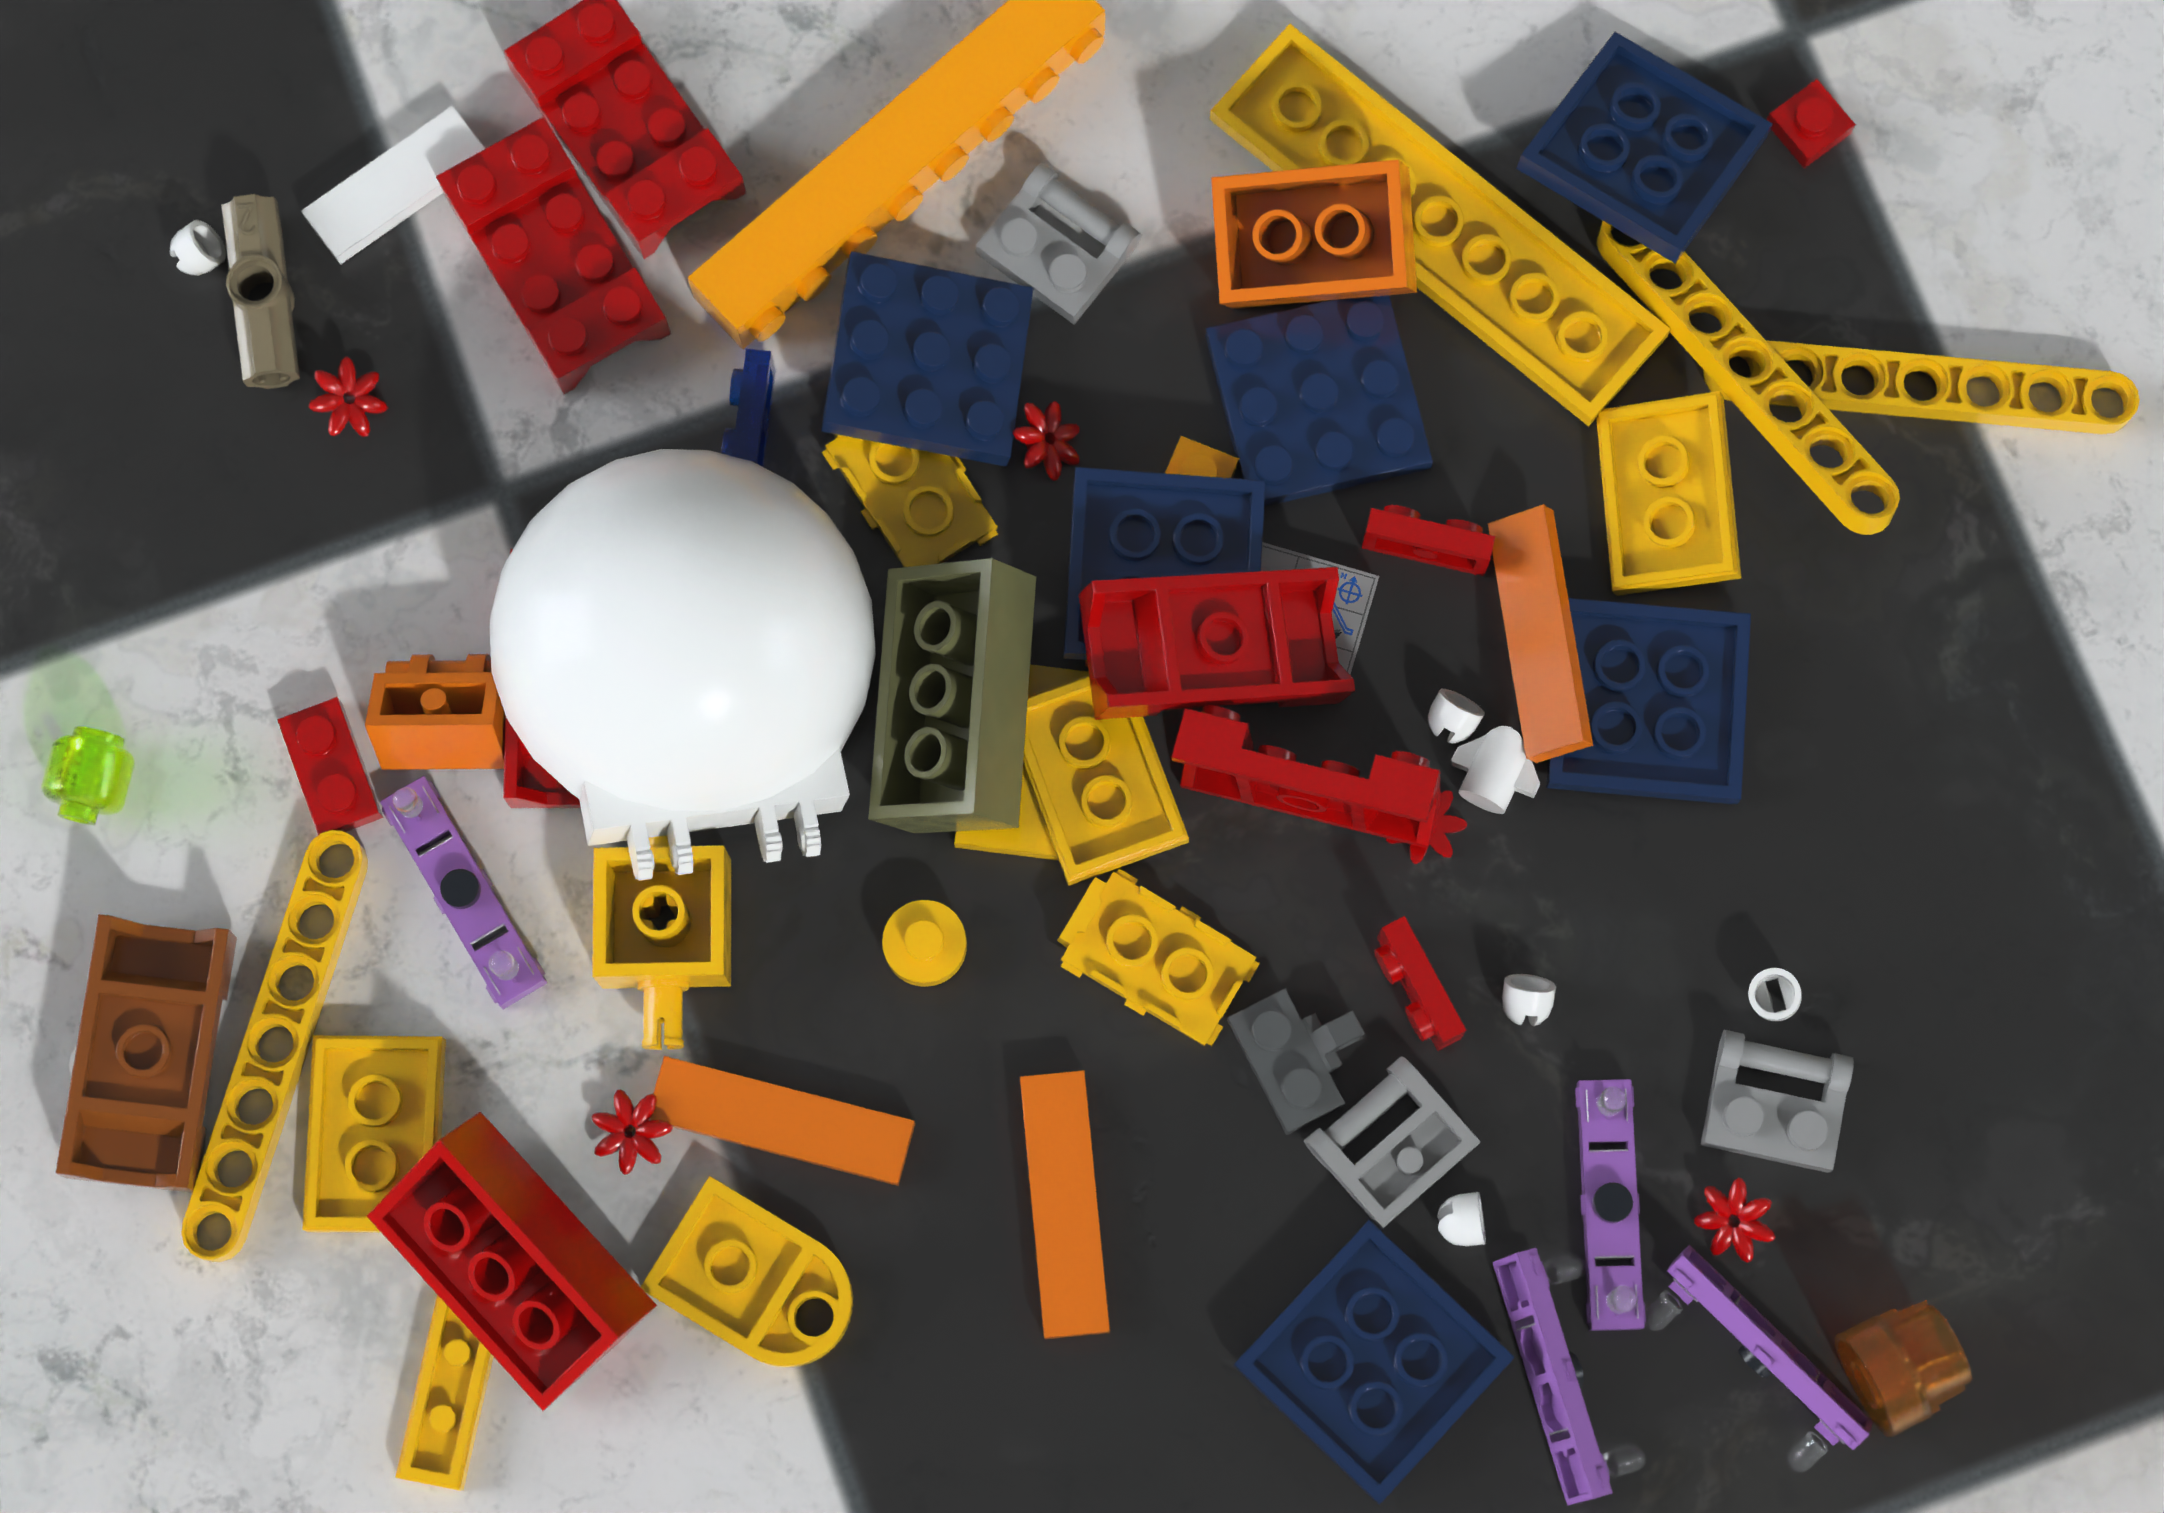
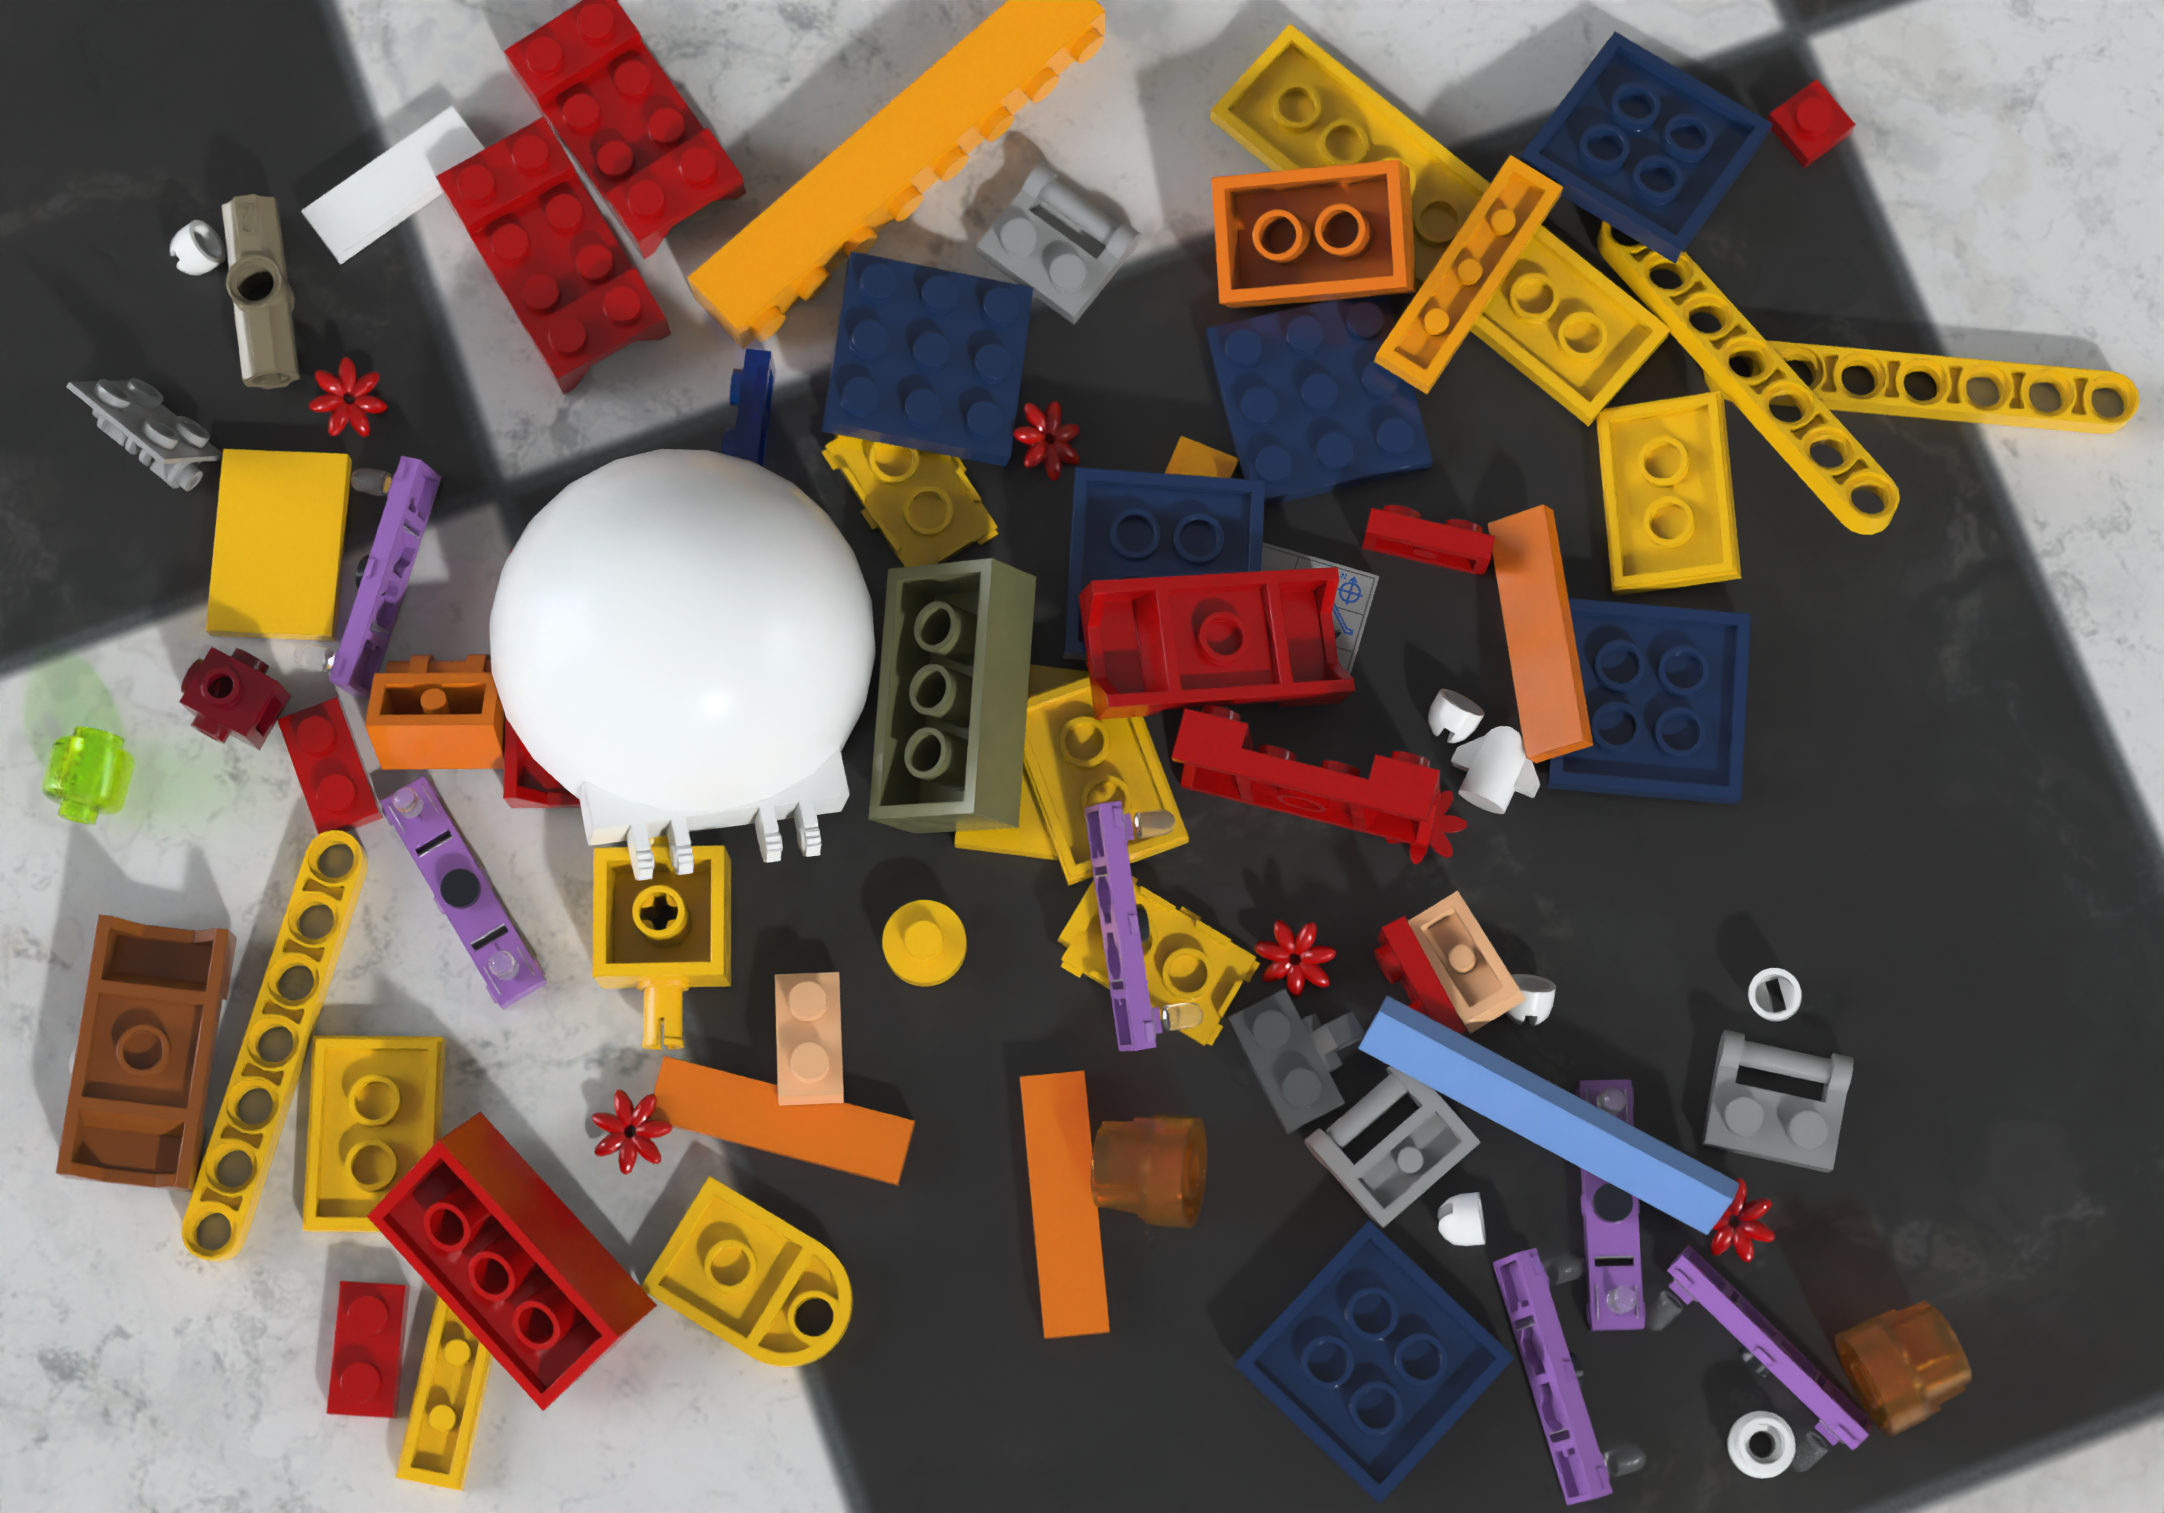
none -> light grey hinge [66,378,223,491]
none -> dark red brick [179,647,291,751]
none -> yellow tile [206,449,352,641]
none -> medium lavender piece [294,456,442,699]
none -> red plate [326,1281,410,1419]
none -> light nougat plate [775,972,844,1105]
none -> medium lavender piece [1084,801,1203,1052]
none -> clear orange piece [1091,1113,1207,1229]
none -> red plant [1254,919,1337,998]
none -> medium blue tile [1358,996,1740,1235]
none -> light orange plate [1374,155,1563,394]
none -> light nougat plate [1408,890,1526,1034]
none -> white plate [1728,1411,1795,1478]

